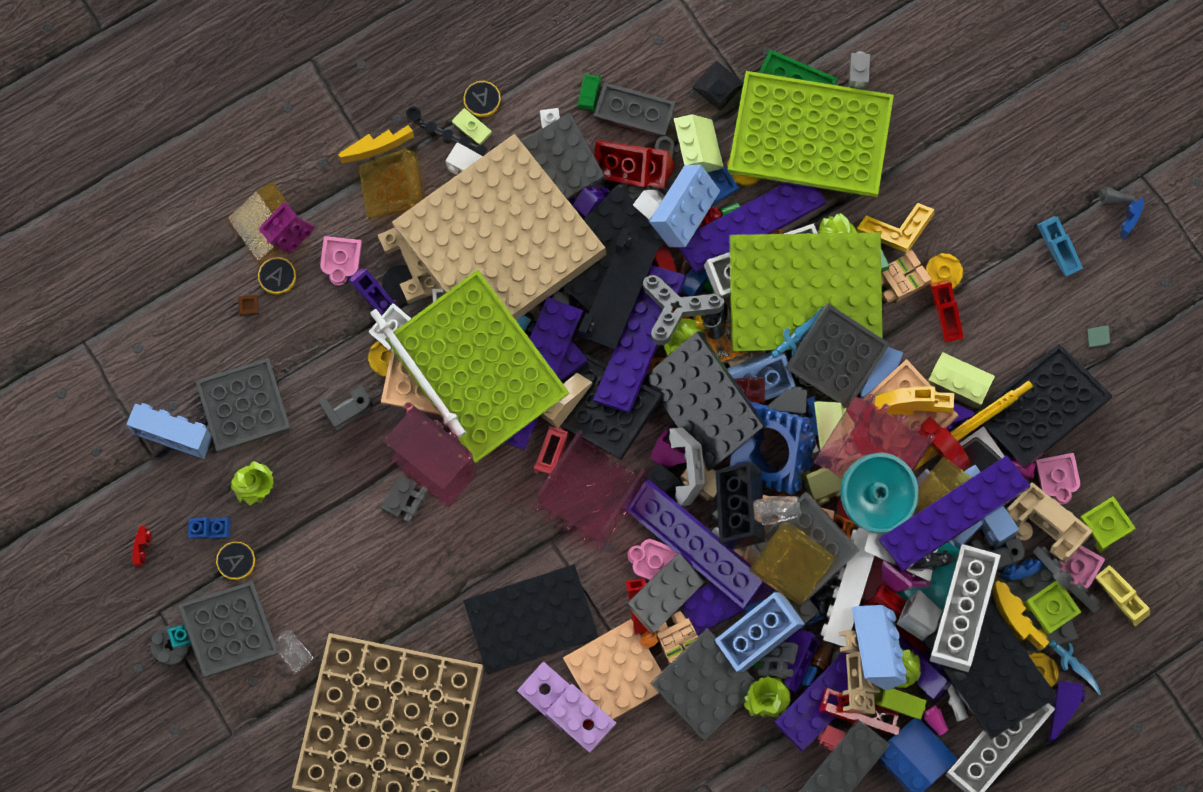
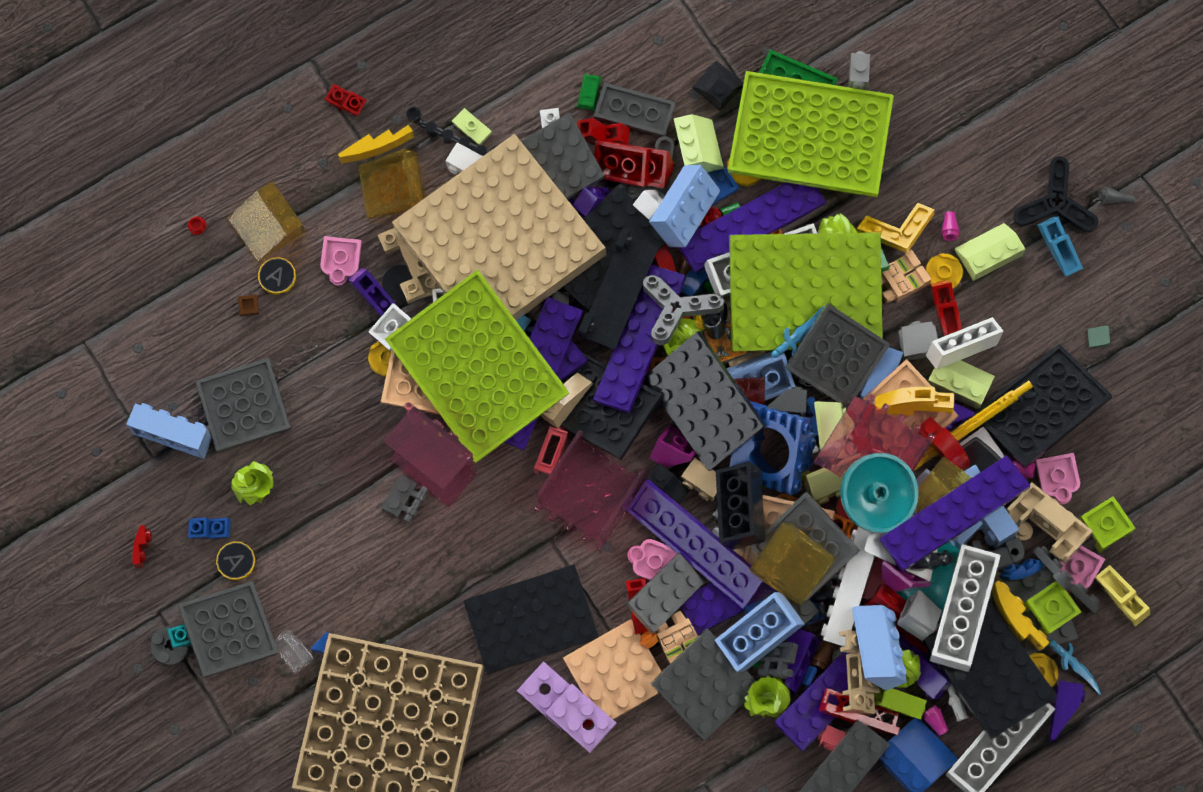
magenta bracket [258,202,315,254] -> none
dark grey piece [318,385,372,432] -> none
white bar [370,309,466,439] -> none
black tile [464,81,501,118] -> none
light grey slope [669,428,706,506] -> none
clear slope [753,496,801,526] -> none
blue slope [1120,197,1144,239] -> none
none -> red plate [187,216,207,235]
none -> blue slope [311,632,329,655]
none -> red slope [324,84,367,117]
none -> red brick [577,118,630,145]
none -> light grey torso [898,321,938,362]
none -> white brick [926,317,1003,369]
none -> dark pink cone [941,211,960,241]
none -> yellowish green slope [954,223,1025,281]
none -> black piece [1013,156,1098,233]

